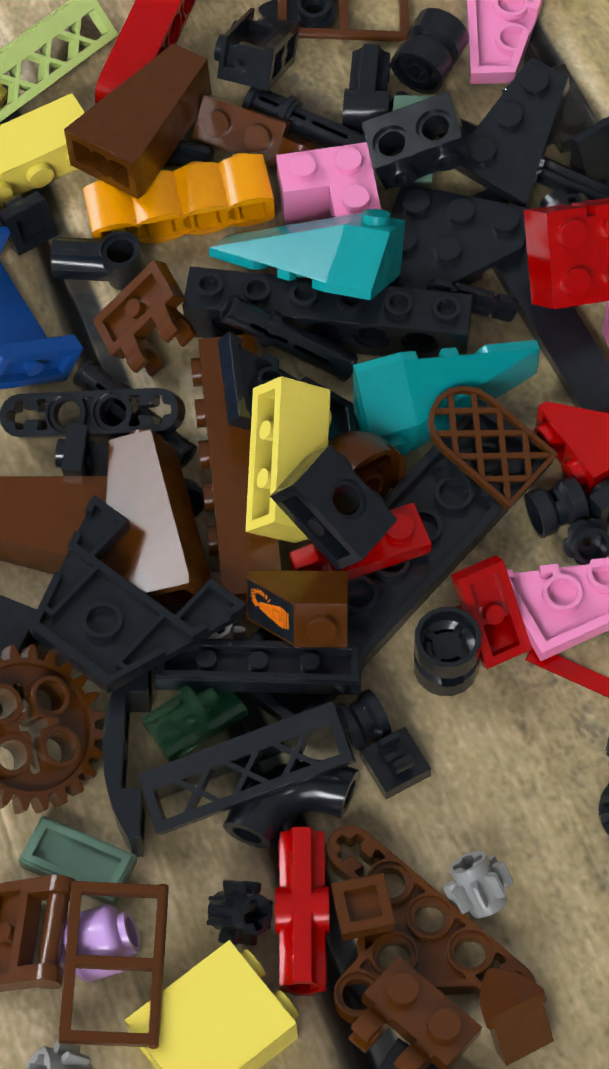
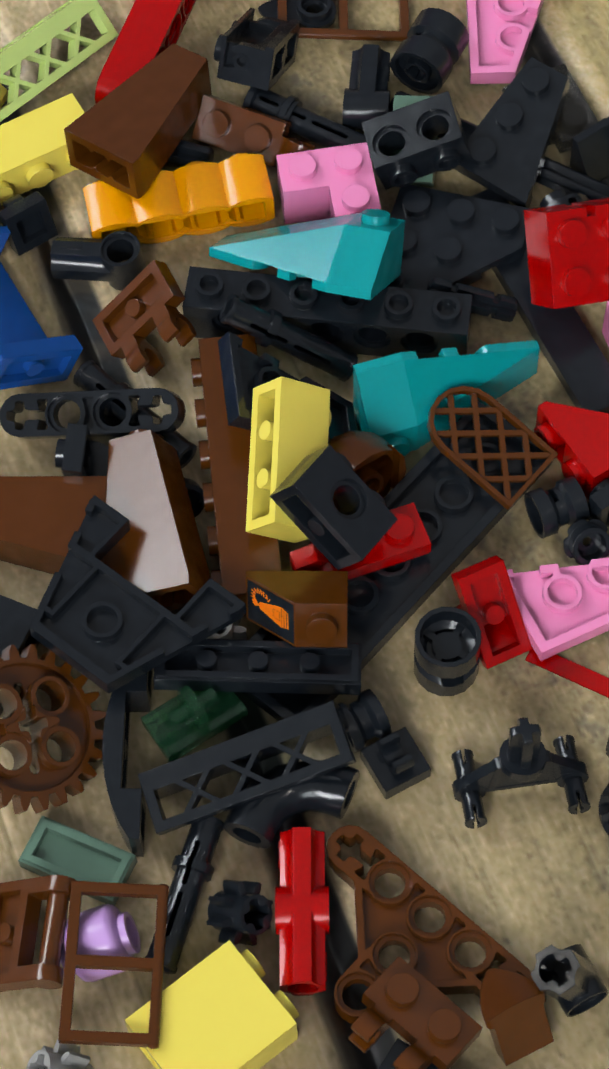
reddish brown plate [331,873,395,941] -> none
light grey gear [443,851,514,918] -> none
none -> black pin [145,816,224,974]
none -> black axle [451,717,591,829]
none -> black piece [531,944,609,1017]

